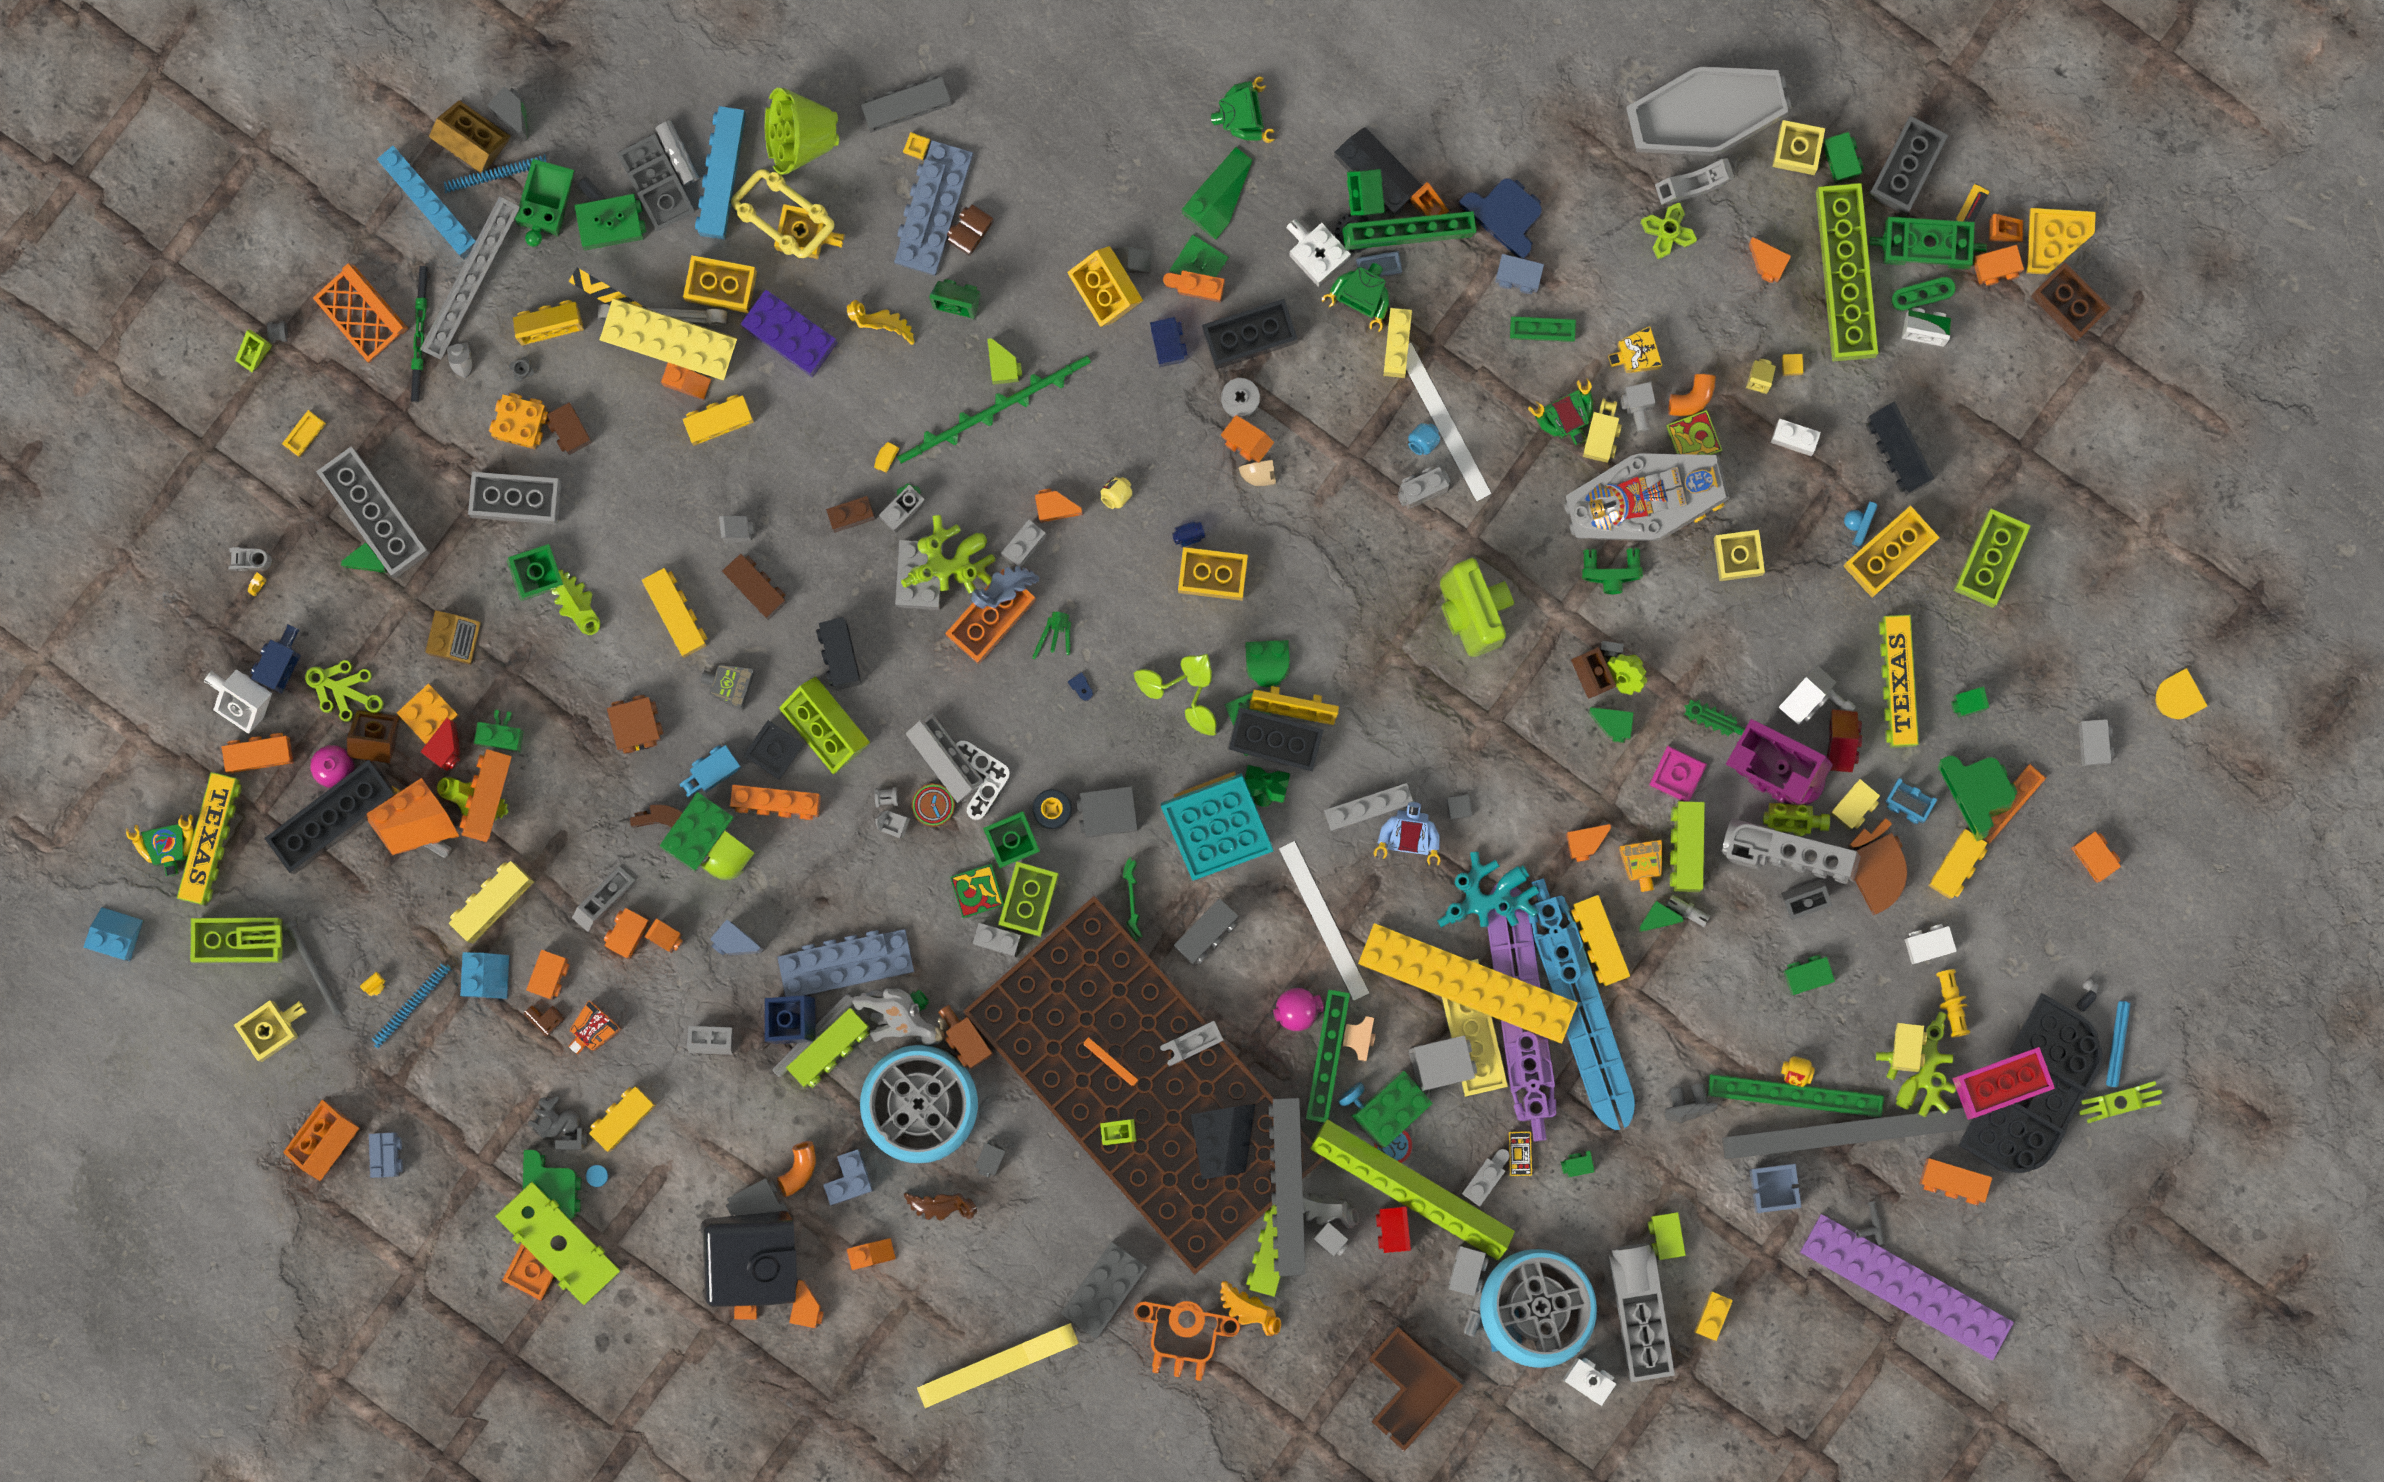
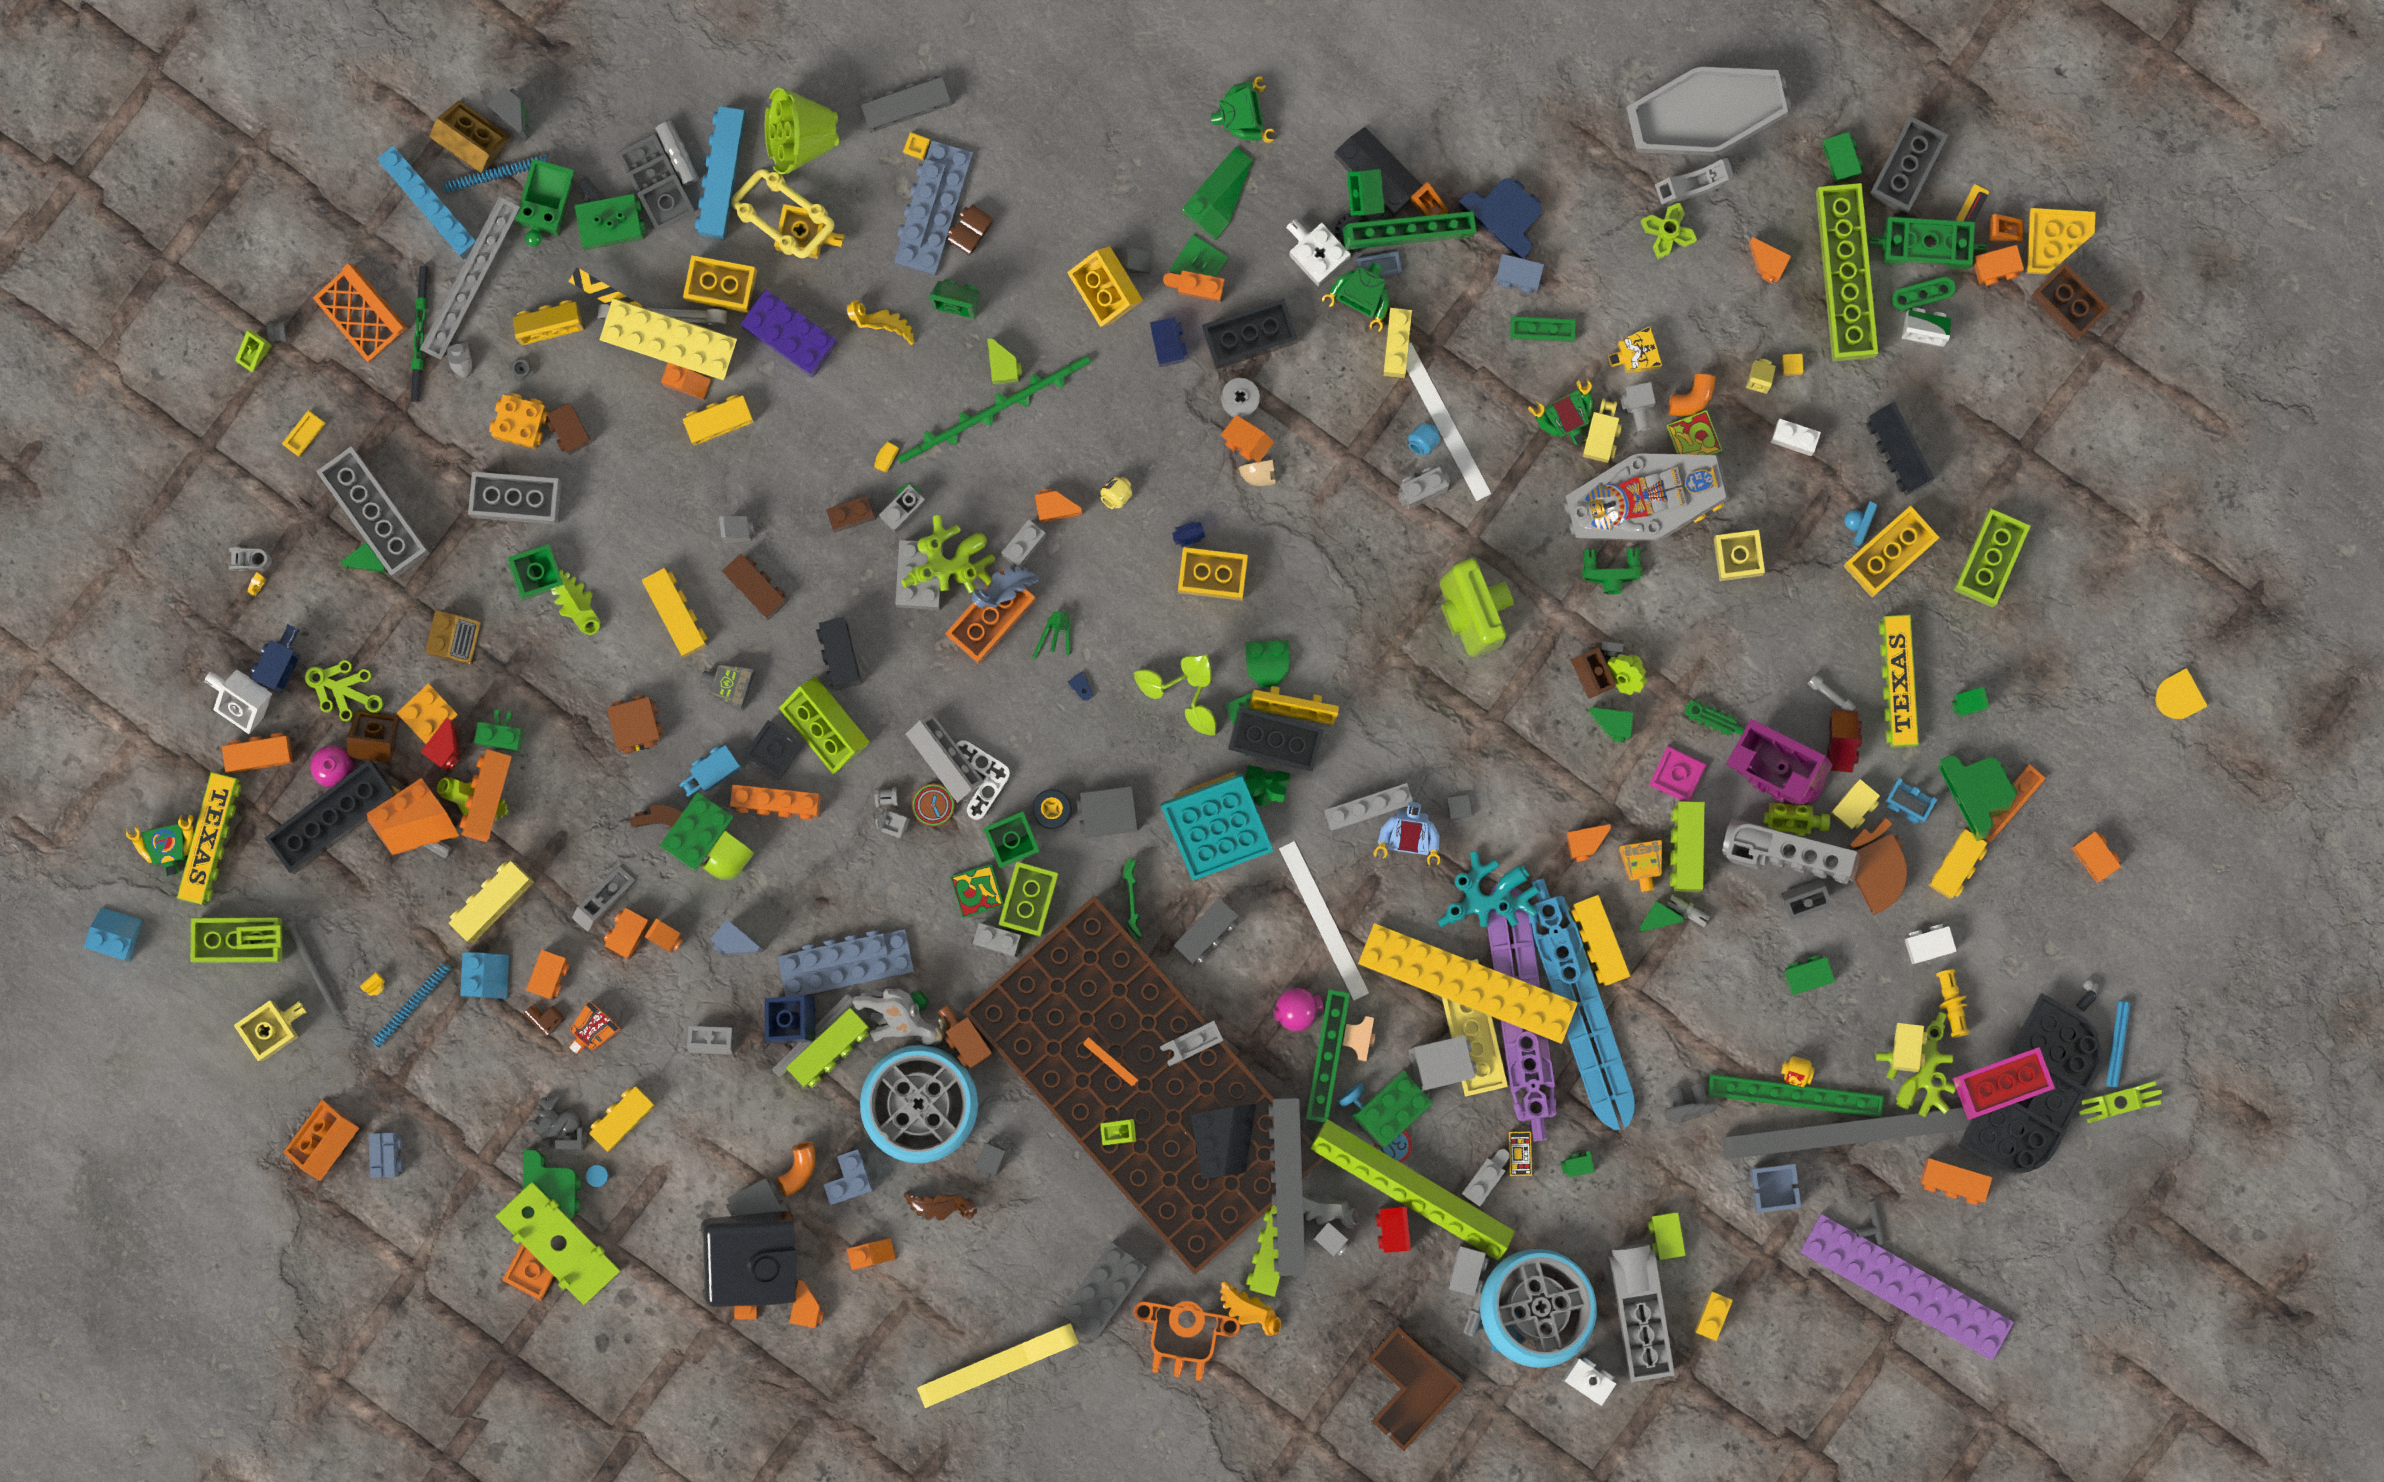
light yellow brick [1772,120,1825,175] -> none
brick [1779,665,1836,725] -> none
light grey brick [2078,720,2114,766] -> none

